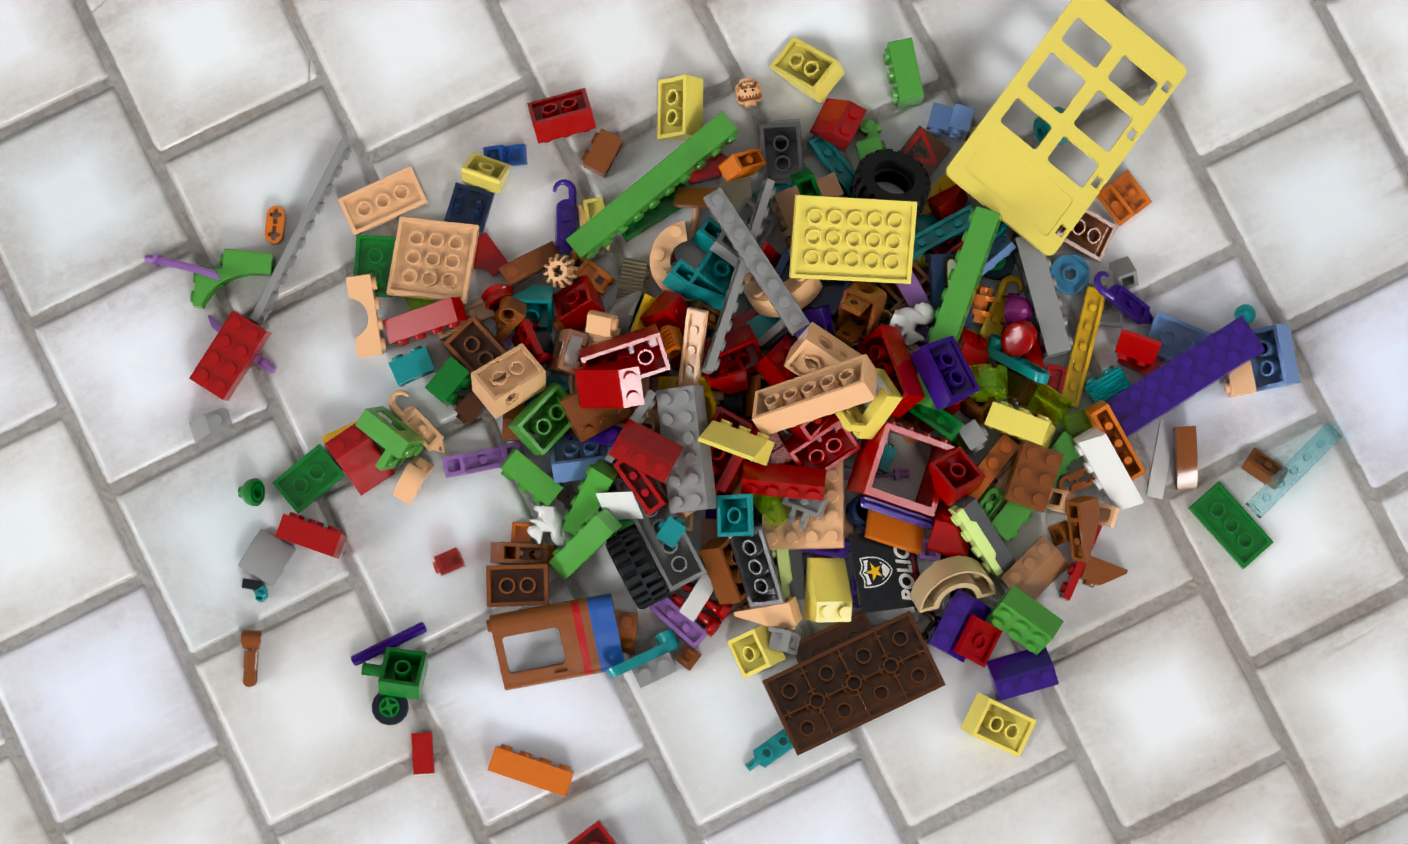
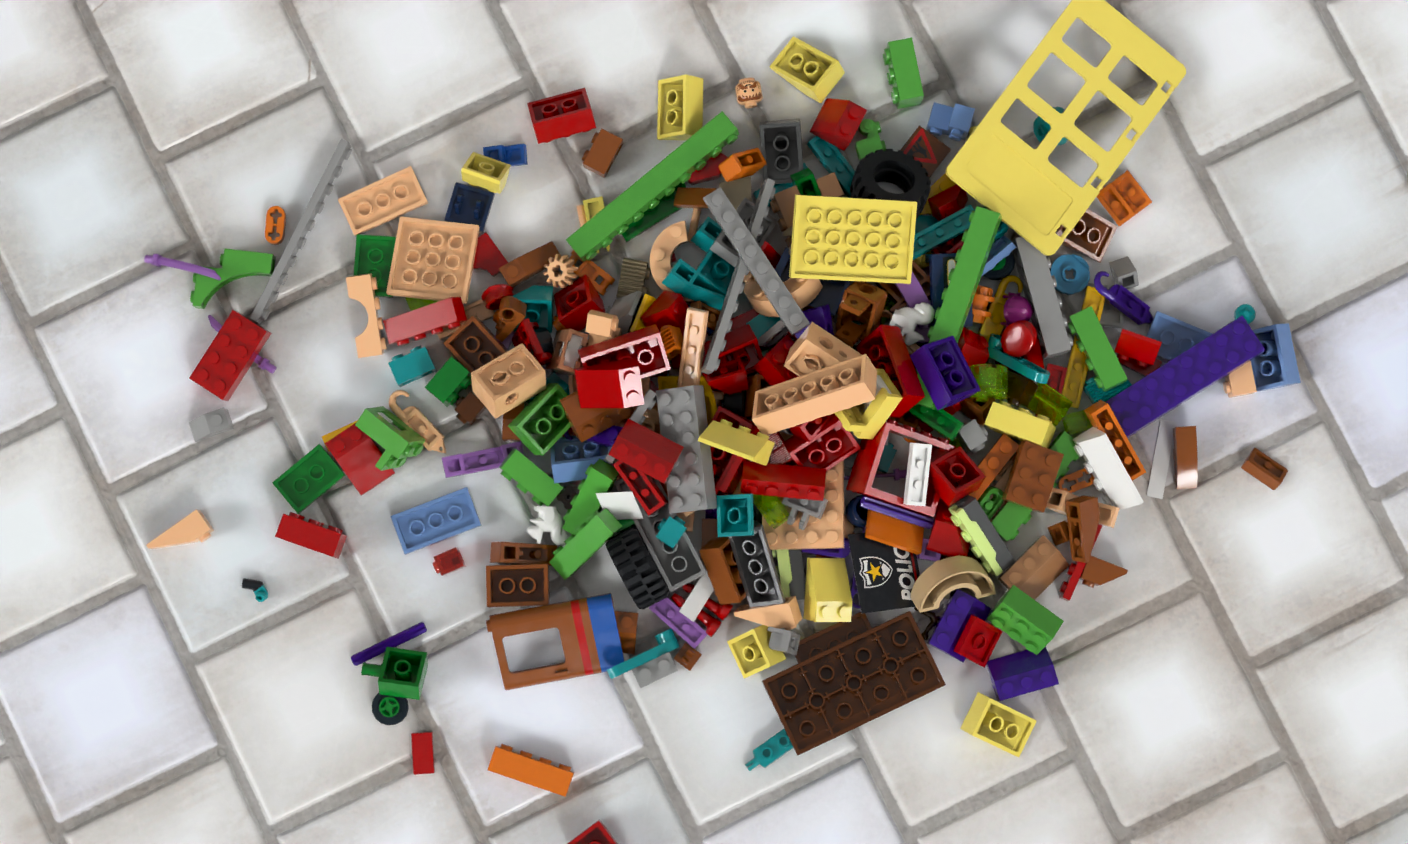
green brick [238,478,265,506] -> none
light grey slope [238,529,296,587] -> none
dark orange piece [241,630,262,687] -> none
light nougat brick [393,455,434,505] -> none
orange tile [511,522,533,544] -> none
dark purple plate [553,179,577,256] -> none
green tile [1188,481,1274,569] -> none
clear light blue tile [1245,422,1343,519] -> none
none -> light nougat slope [146,509,214,549]
none -> medium blue plate [391,487,482,555]
none -> white plate [903,442,932,506]
none -> bright green brick [1068,306,1128,392]

